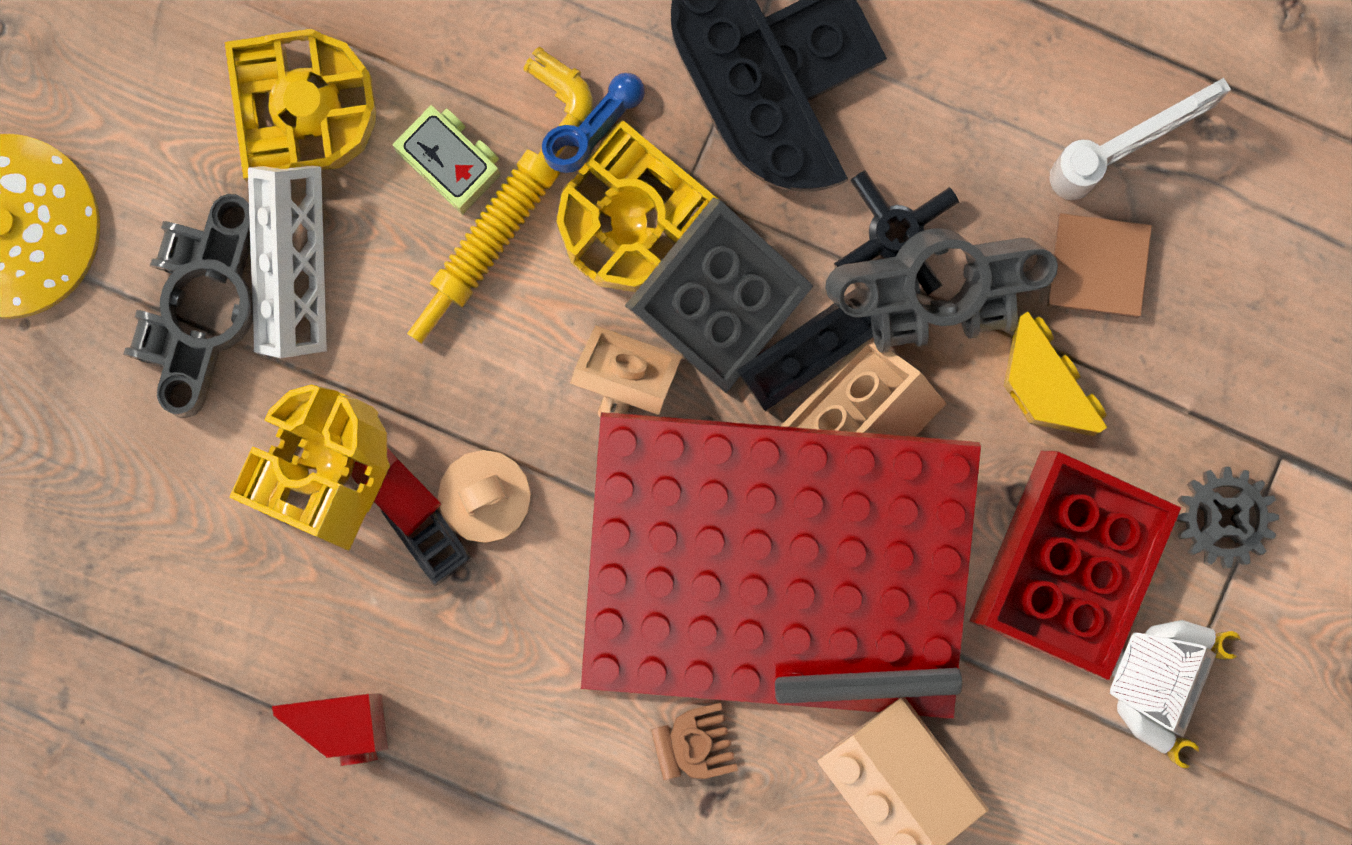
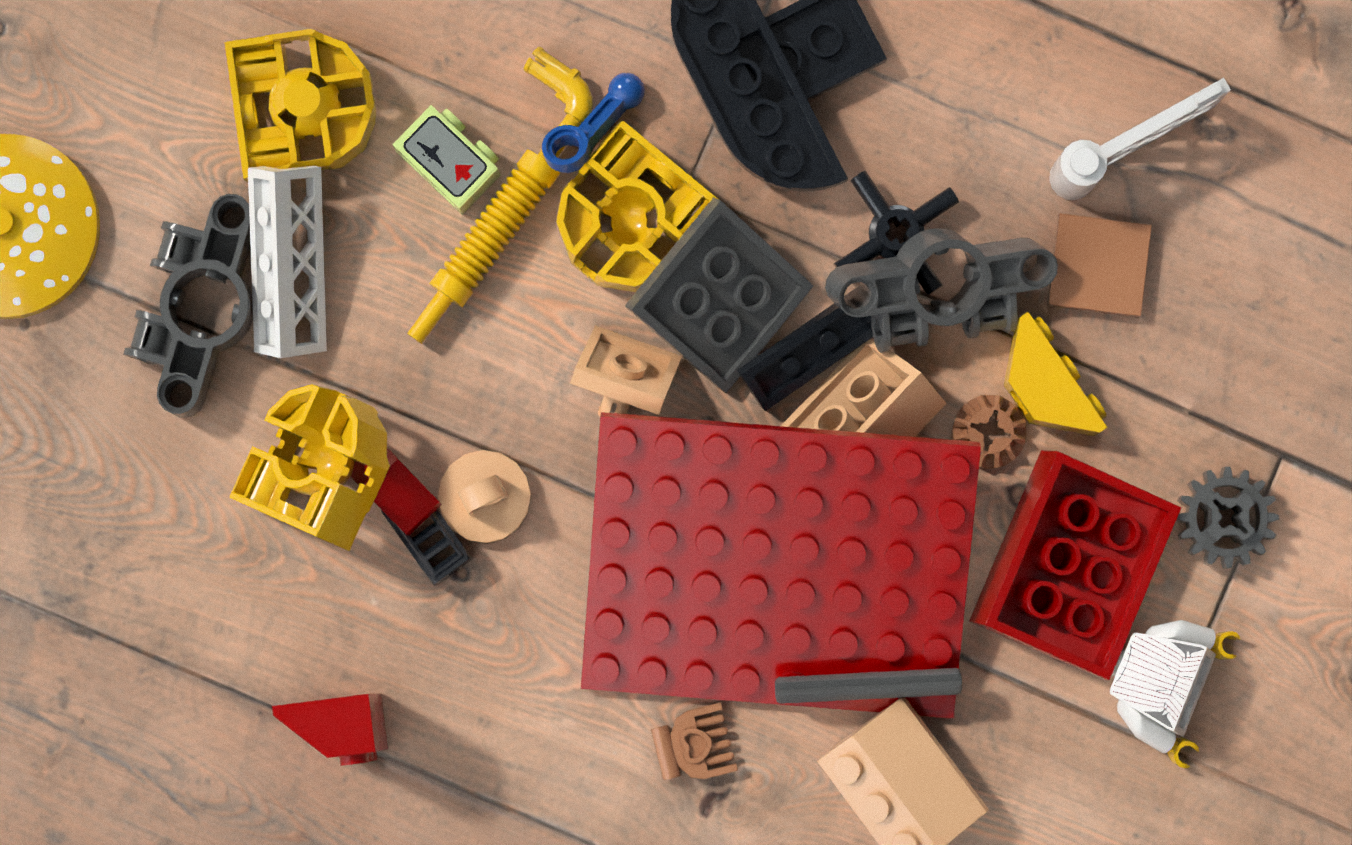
none -> nougat gear [952,395,1027,469]

